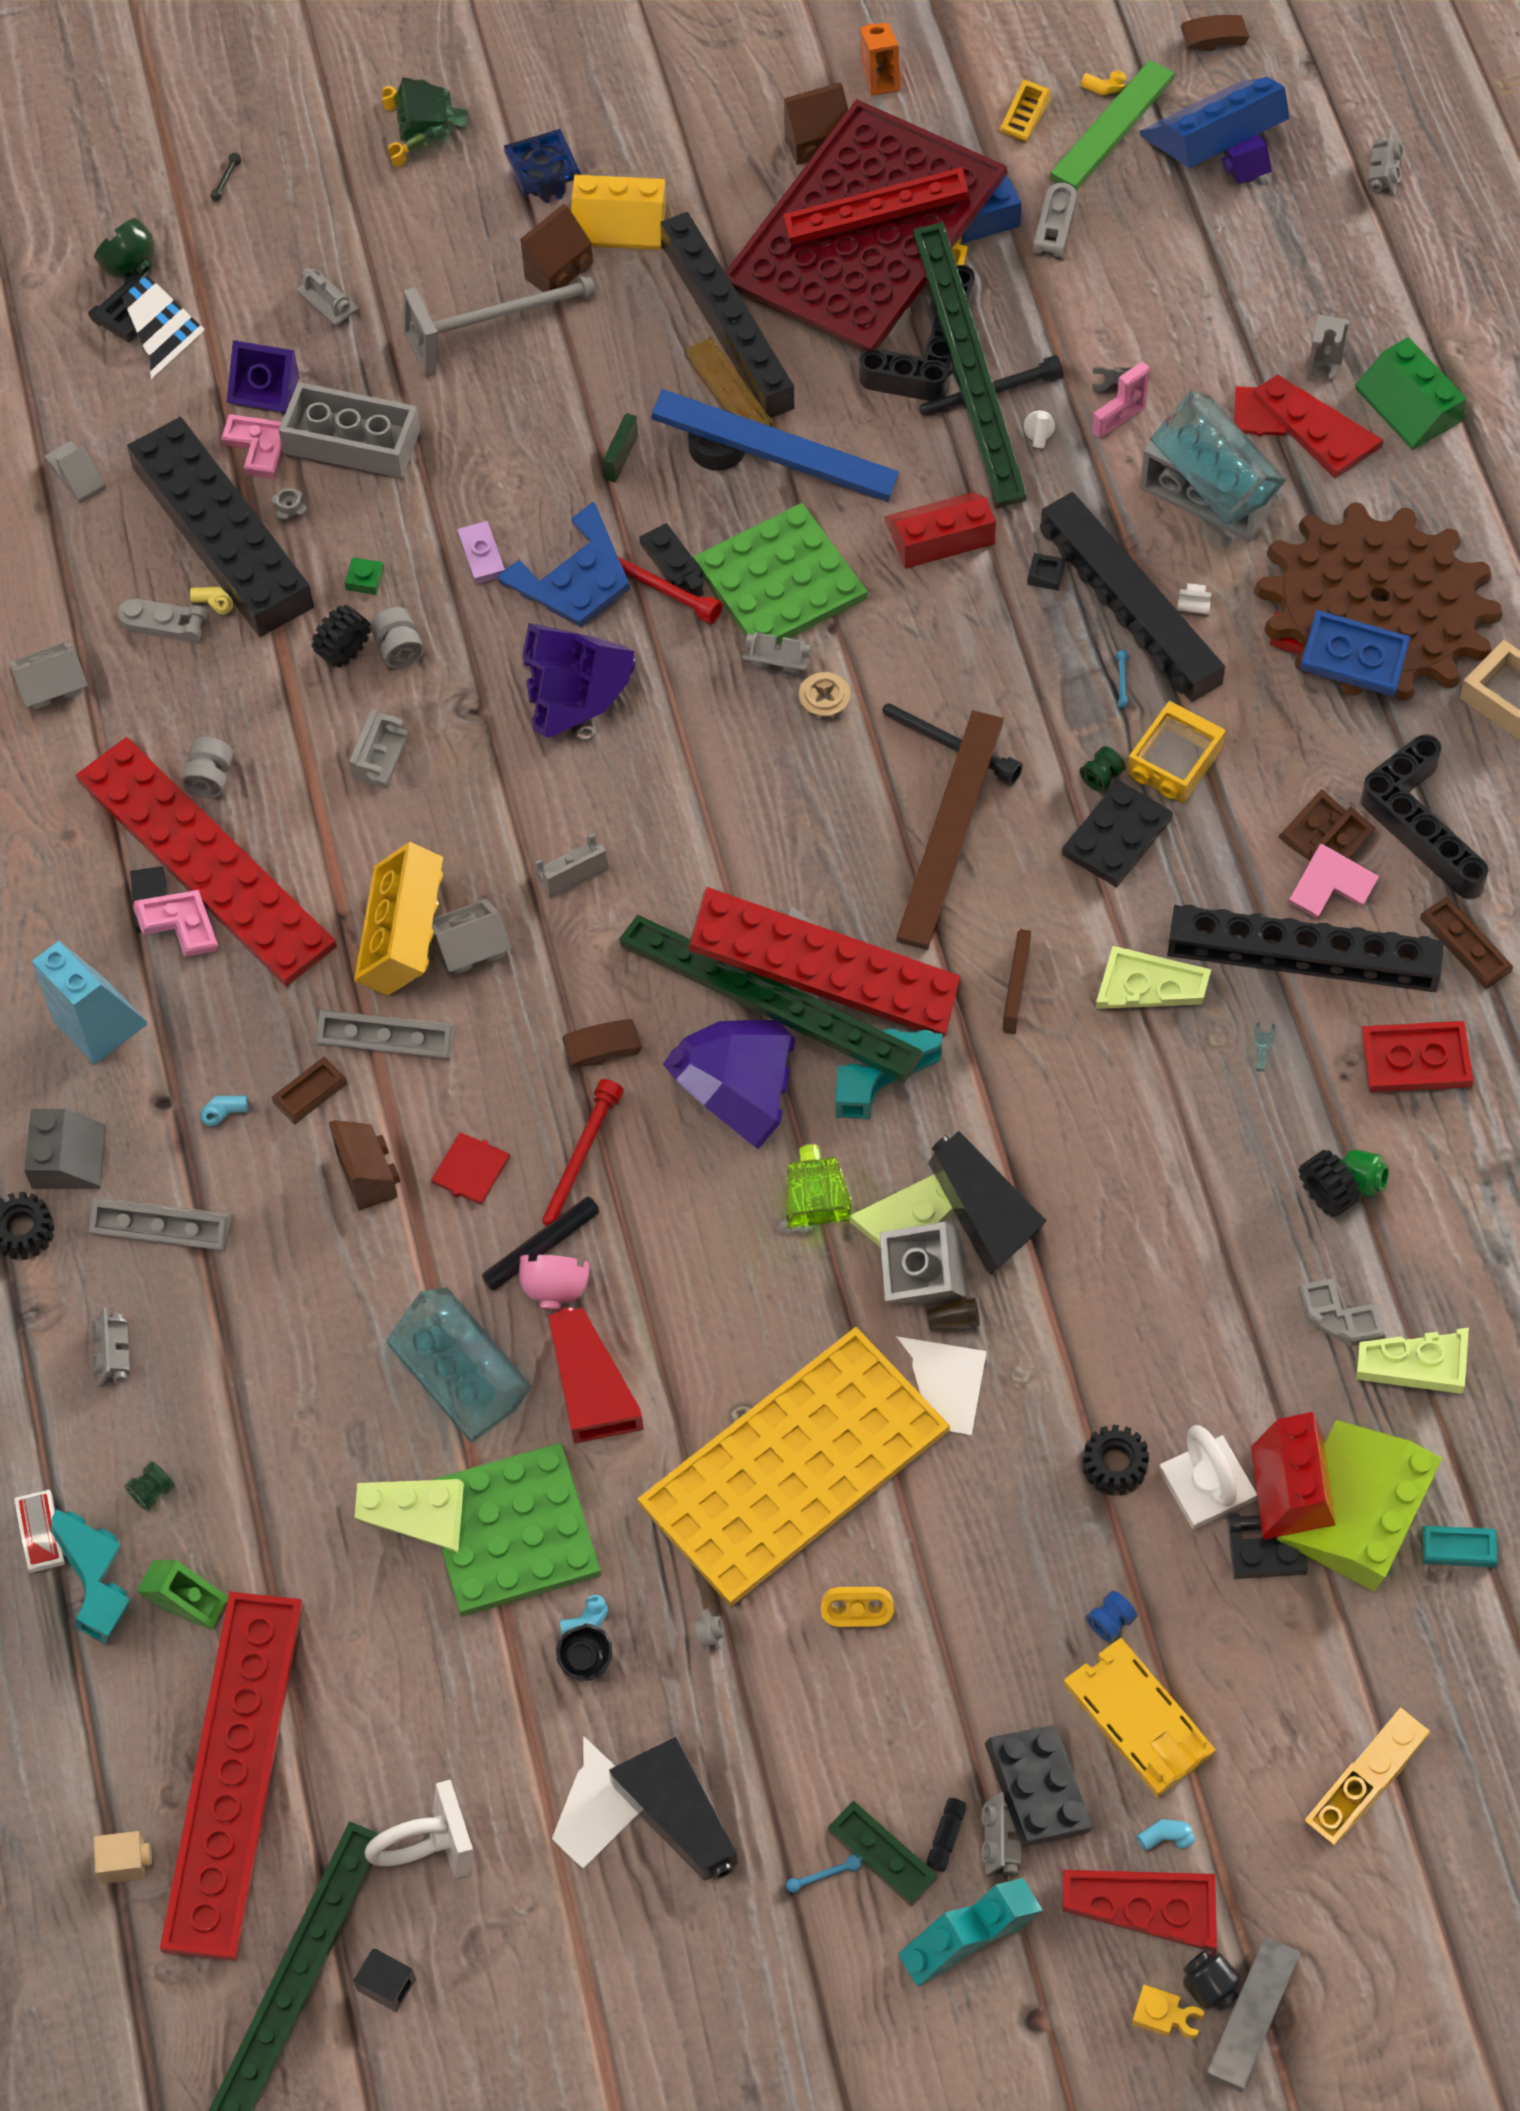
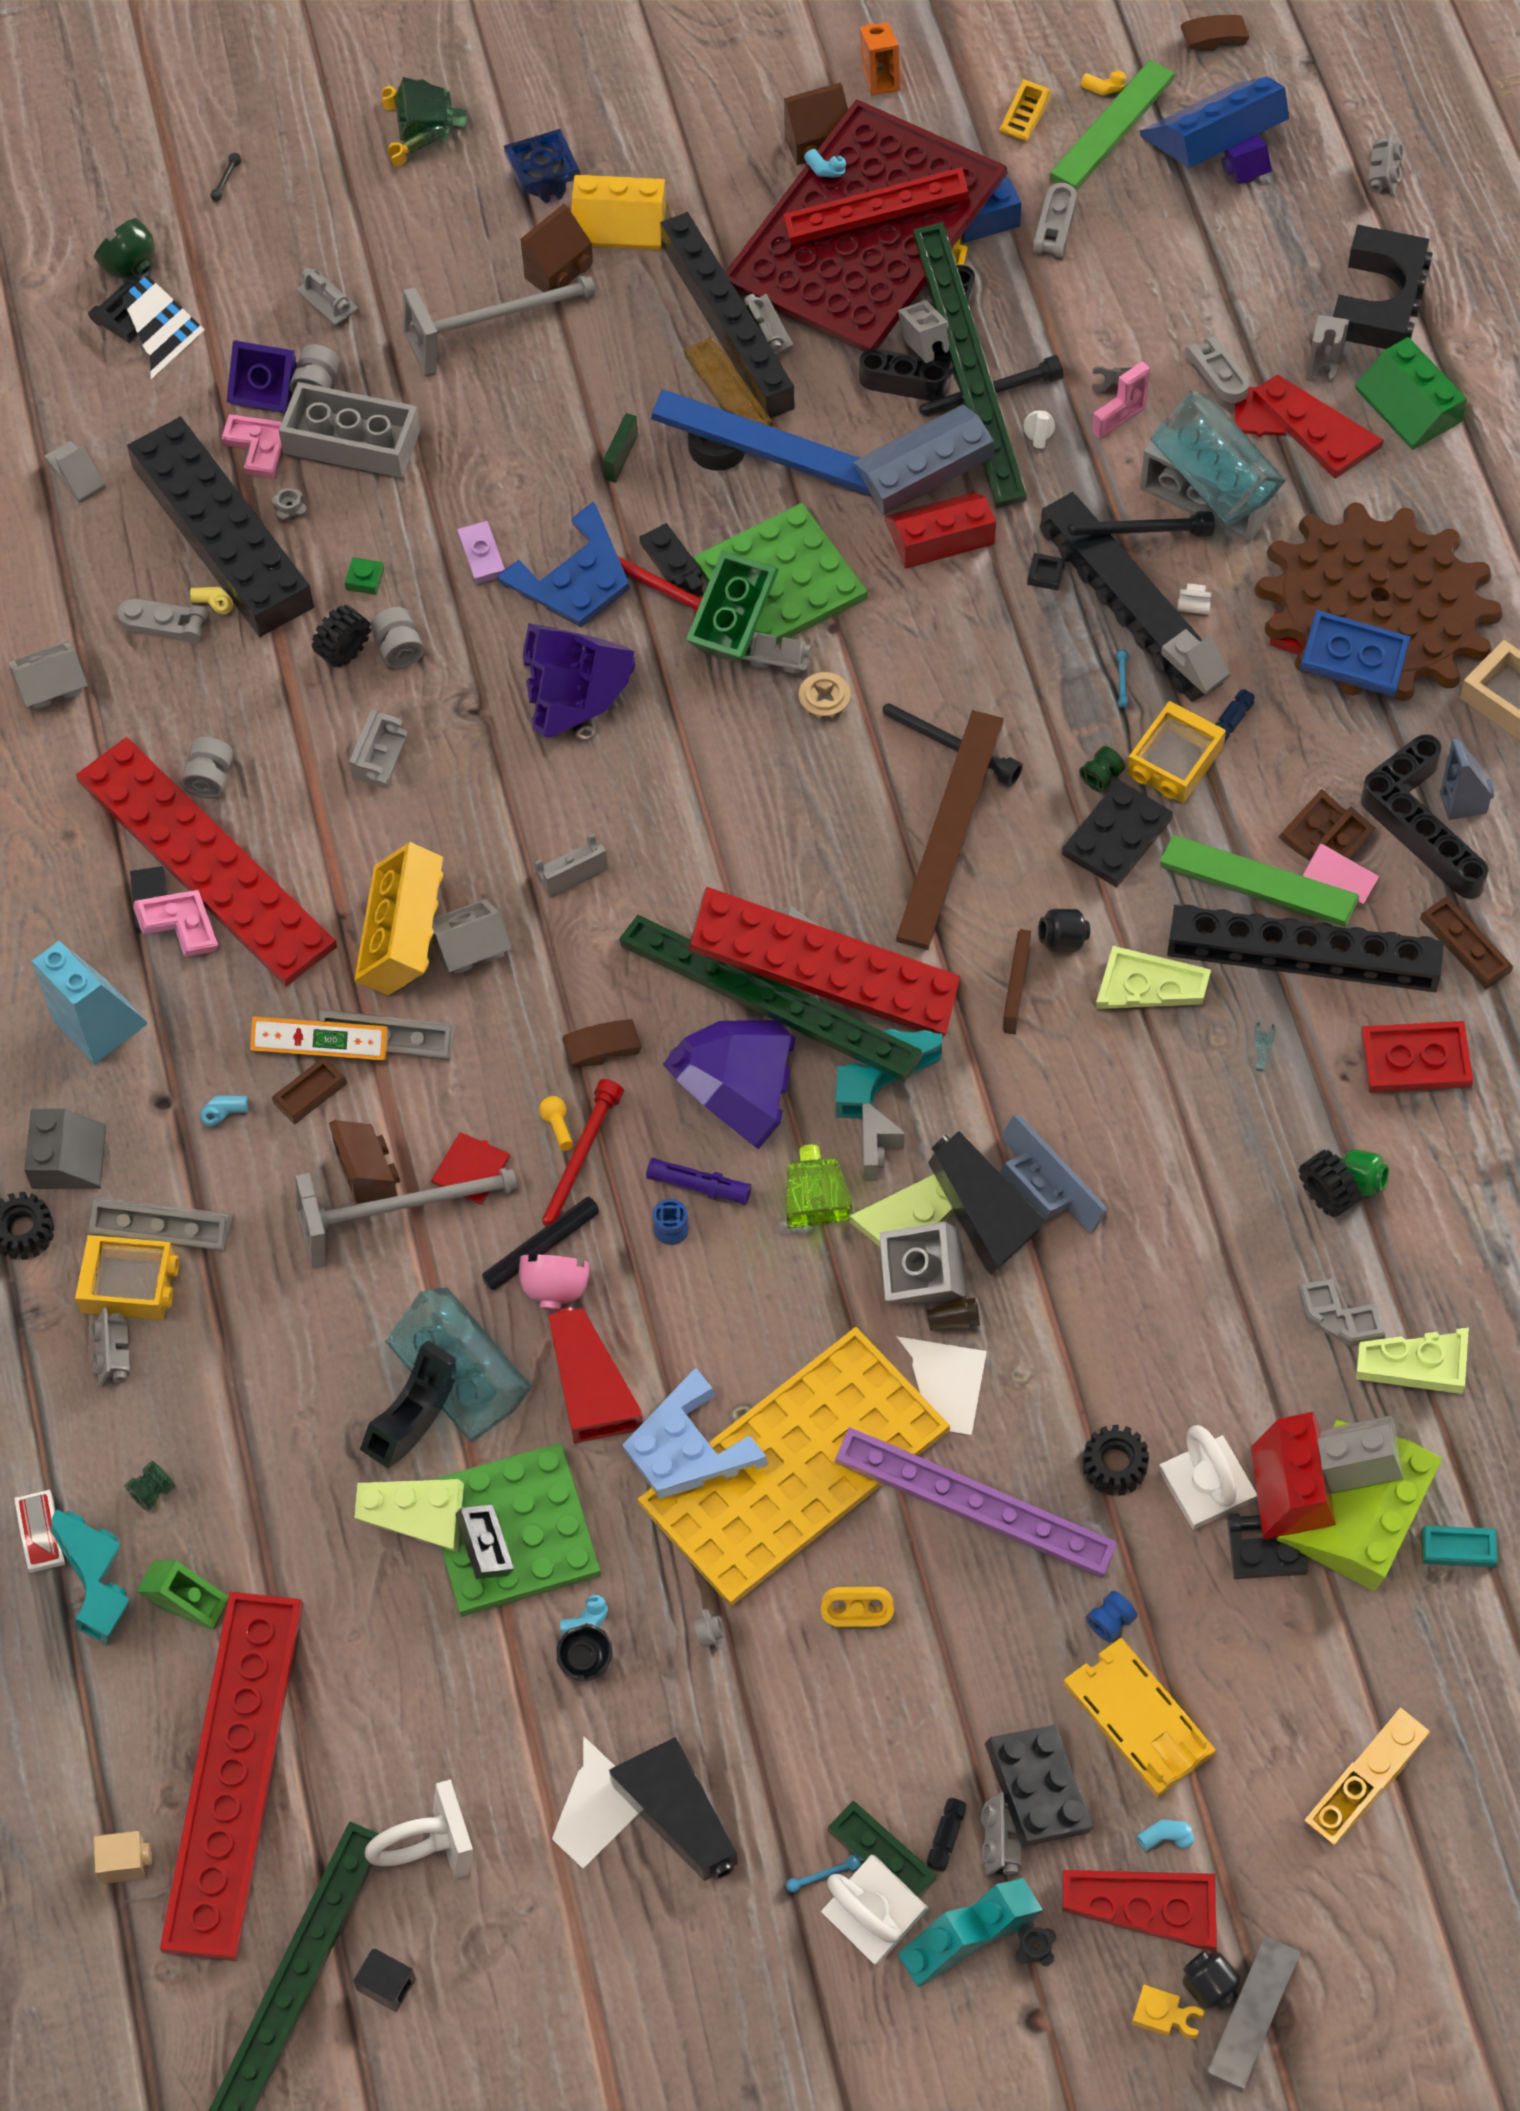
none -> window [75,1235,179,1320]
none -> tile [250,1016,388,1060]
none -> light grey wheel [289,344,340,393]
none -> light grey tile [296,1168,517,1269]
none -> black arch [360,1340,457,1469]
none -> plate [455,1504,514,1579]
none -> yellow bar [539,1096,573,1151]
none -> light blue wing [623,1368,769,1499]
none -> dark purple pin [646,1157,752,1205]
none -> blue wheel [653,1199,689,1245]
none -> green slope [686,551,779,660]
none -> light grey hinge [744,294,793,355]
none -> medium azure arm [804,149,846,178]
none -> white tile [821,1855,929,1965]
none -> medium lavender plate [834,1427,1117,1578]
none -> sand blue slope [853,405,994,515]
none -> light grey slope [862,1103,905,1181]
none -> light grey hinge [898,300,950,363]
none -> sand blue bracket [1000,1114,1107,1232]
none -> black plate [1016,1926,1056,1966]
none -> black head [1038,909,1090,952]
none -> black piece [1068,511,1215,537]
none -> bright green tile [1160,835,1359,927]
none -> light grey slope [1161,629,1230,695]
none -> light grey plate [1185,336,1249,403]
none -> dark blue axle [1215,689,1255,743]
none -> light grey slope [1318,1415,1403,1493]
none -> black arch [1333,224,1433,349]
none -> sand blue slope [1440,738,1494,820]

